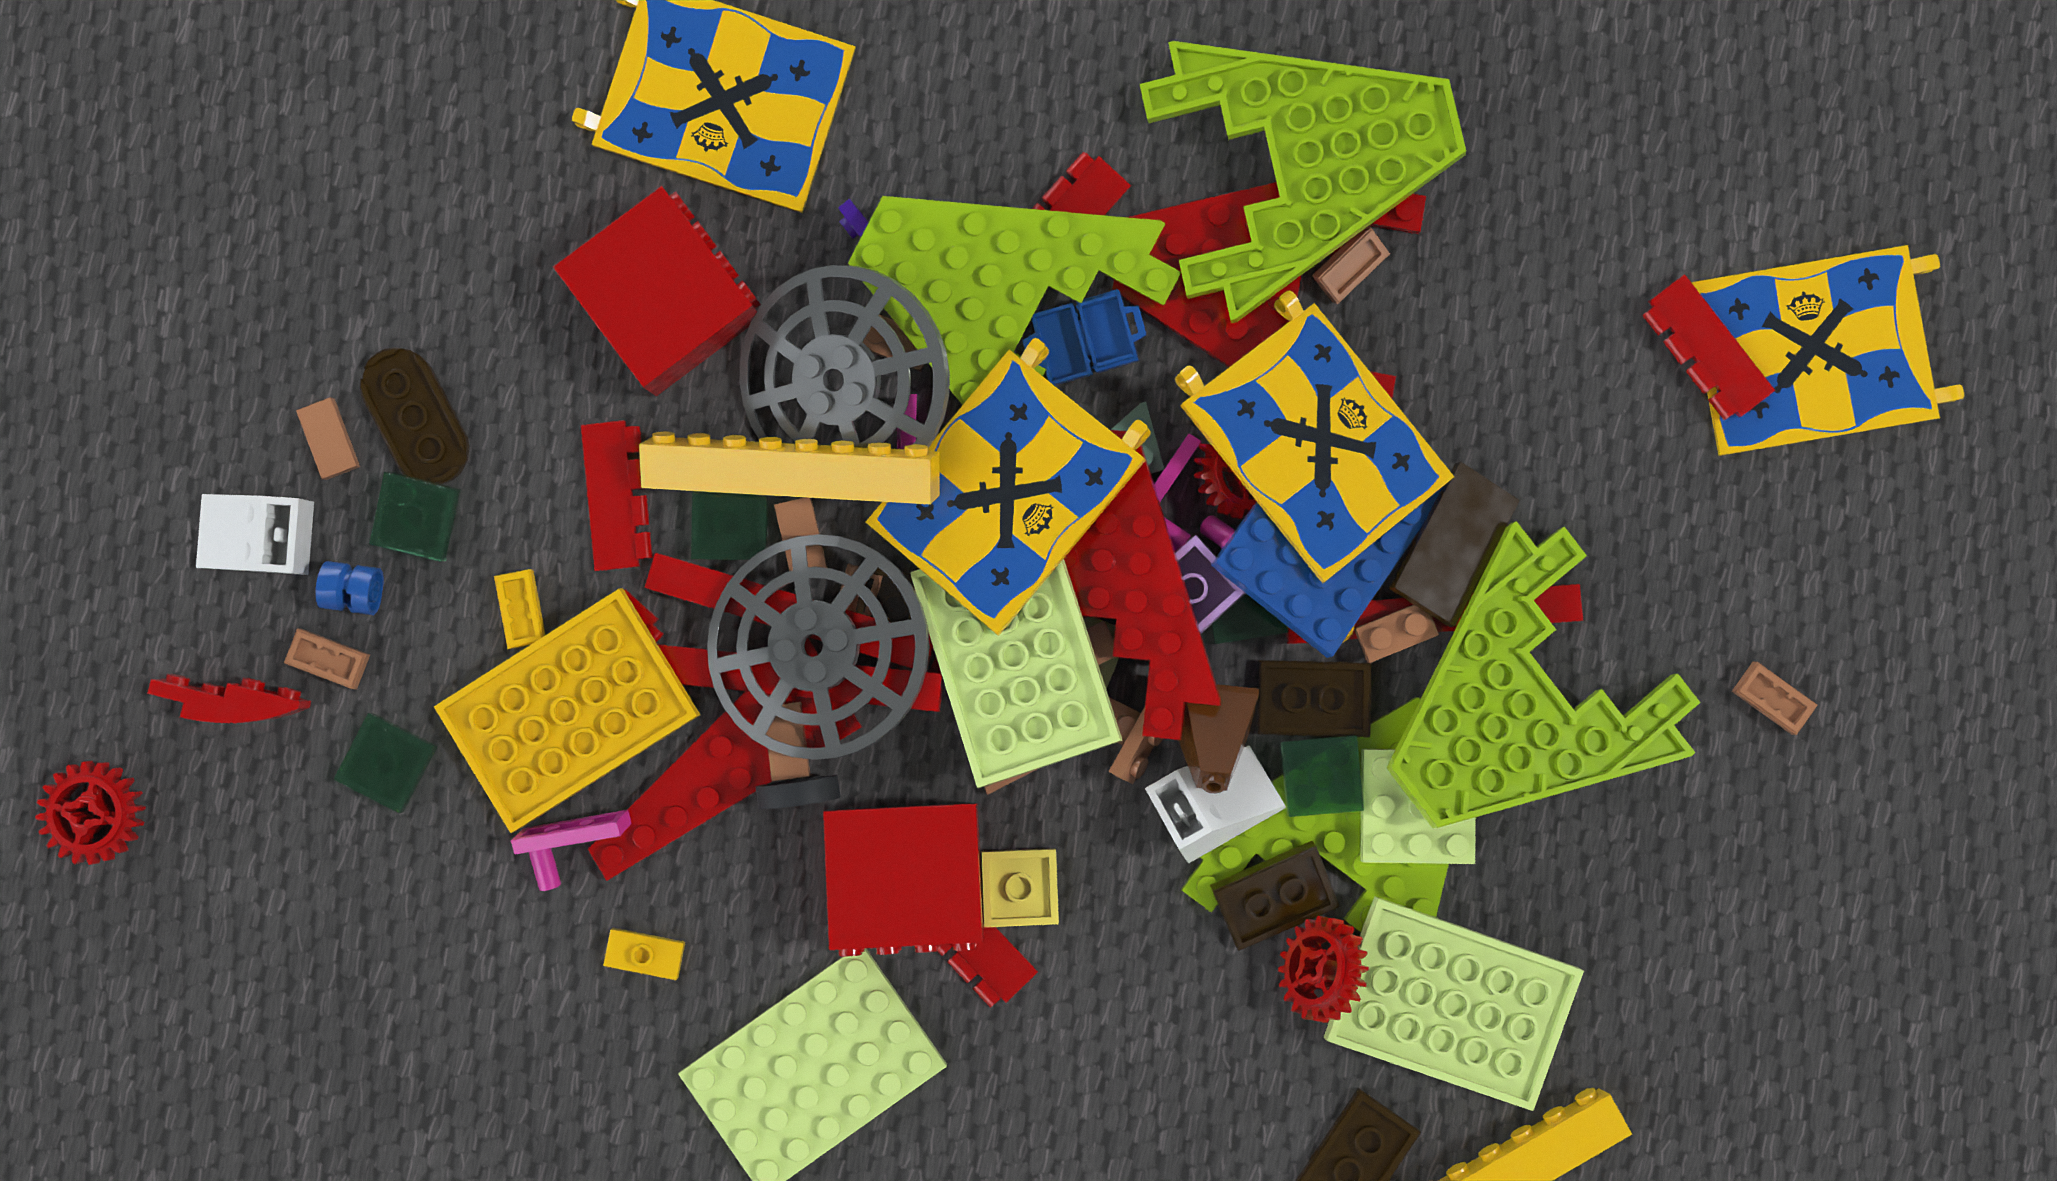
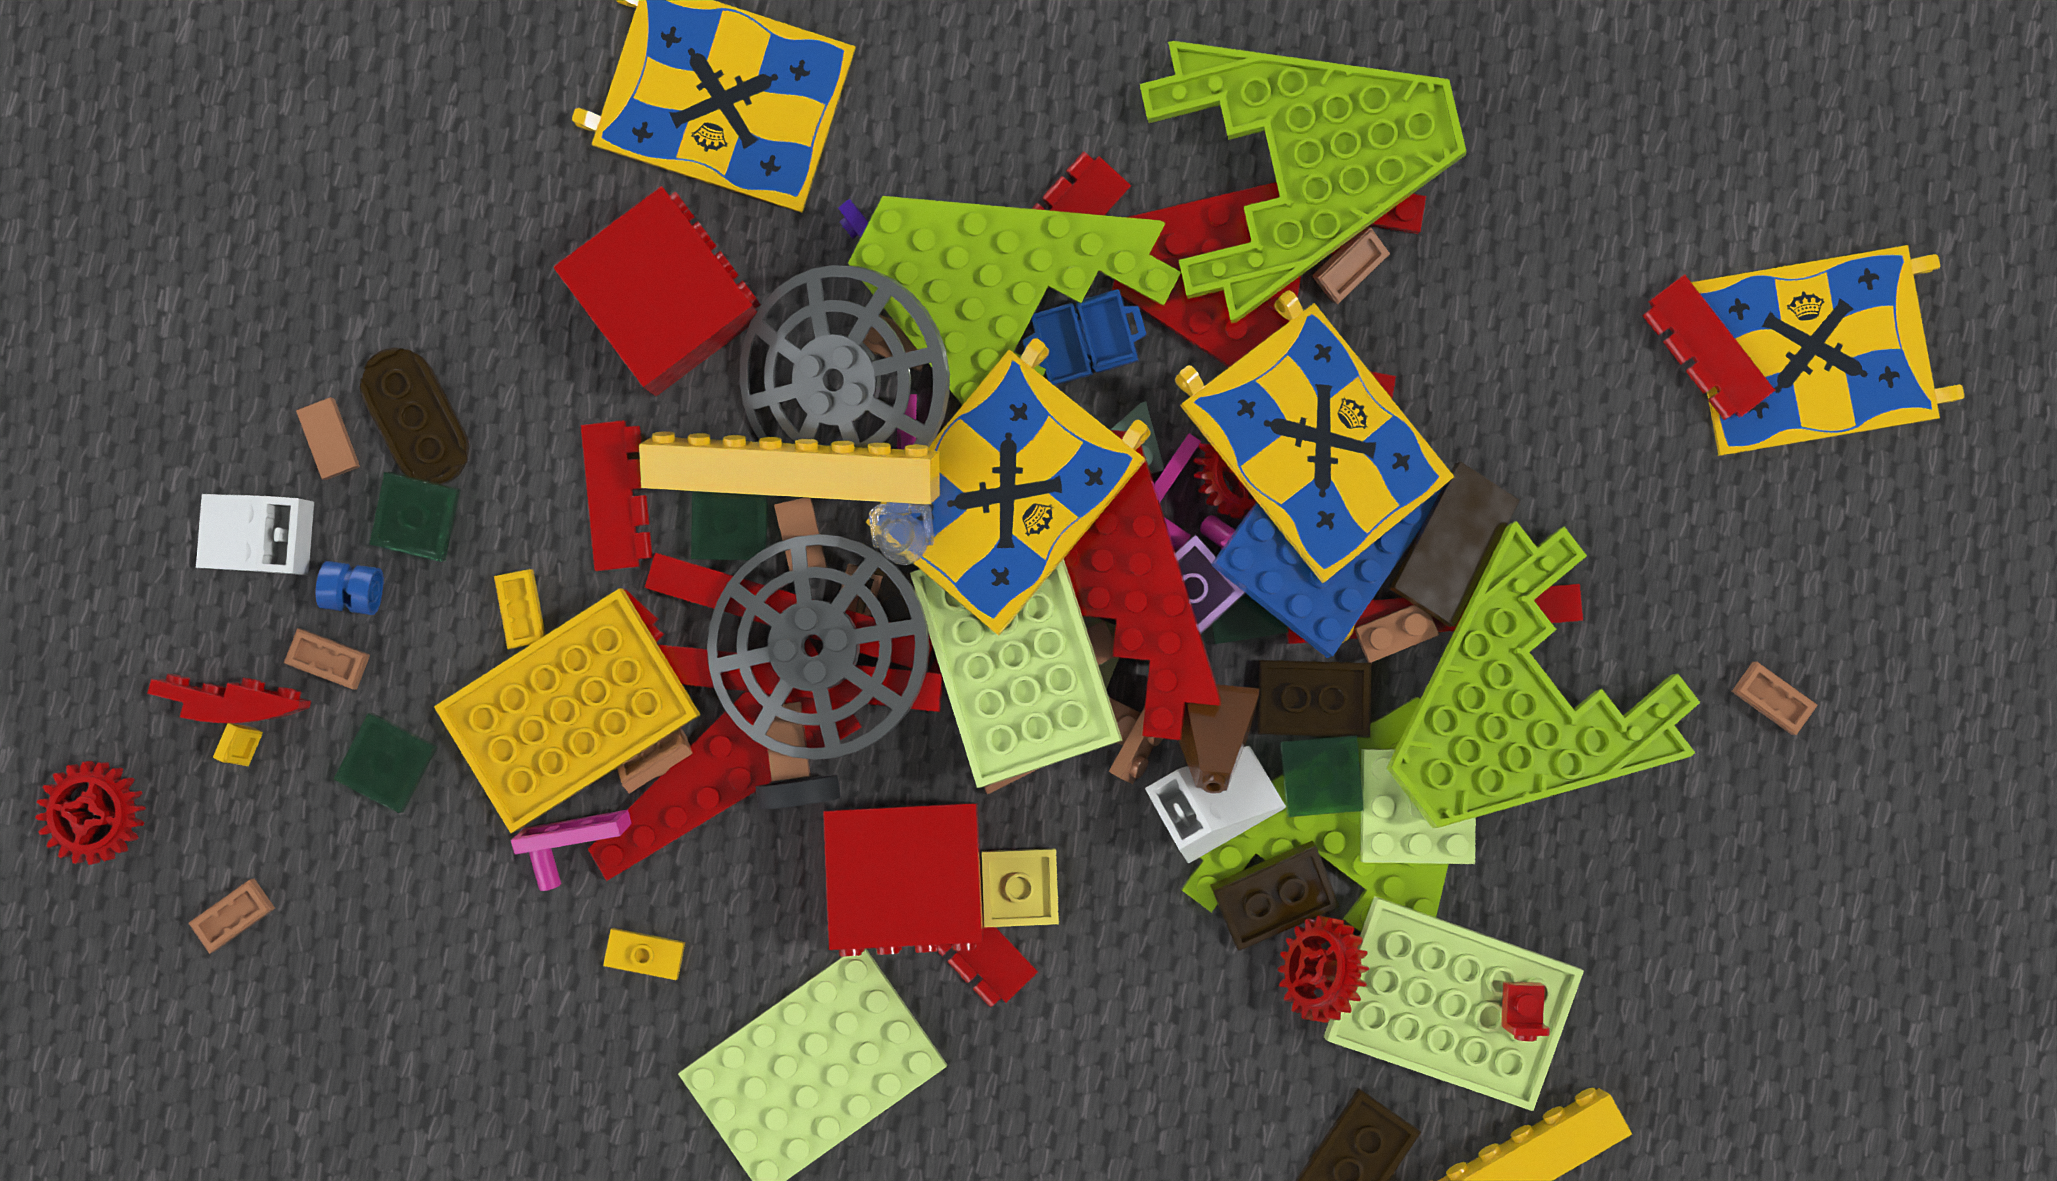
none -> nougat plate [189,878,275,954]
none -> yellow tile [213,723,263,766]
none -> nougat plate [617,728,693,794]
none -> clear piece [869,502,934,565]
none -> red bracket [1501,982,1550,1042]

